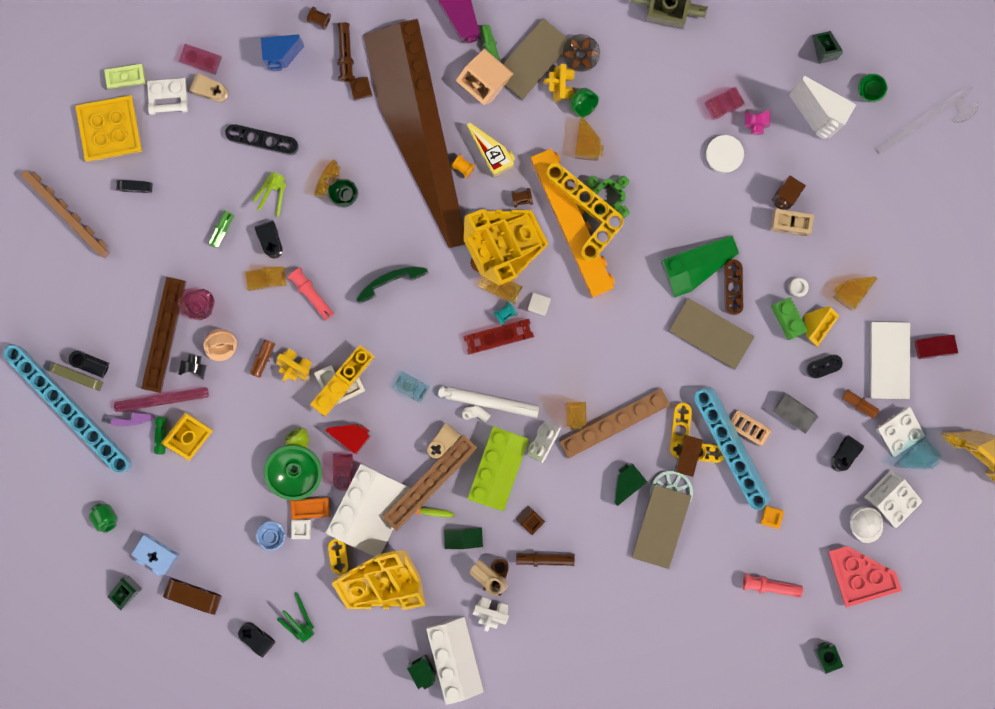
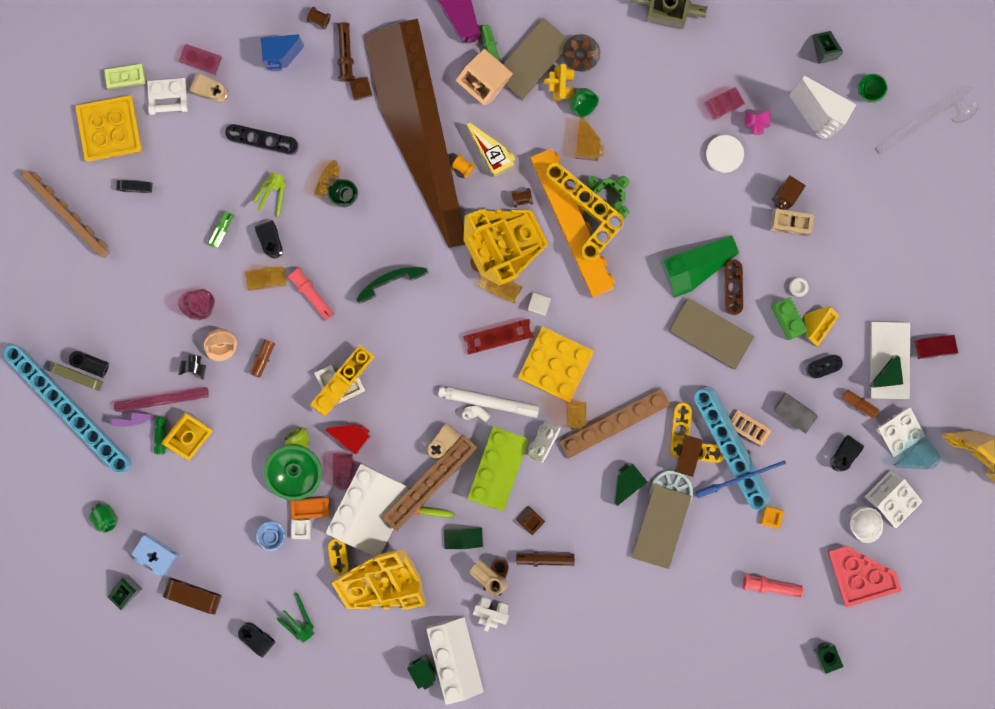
reddish brown plate [141,277,187,393] -> none
yellow hips [276,348,312,383] -> none
clear light blue slope [393,371,430,403] -> none
teal bush [493,301,518,326] -> none
clear yellow slope [833,276,877,311] -> none
none -> yellow plate [518,326,594,403]
none -> blue piece [695,460,786,498]
none -> dark green slope [869,355,903,388]

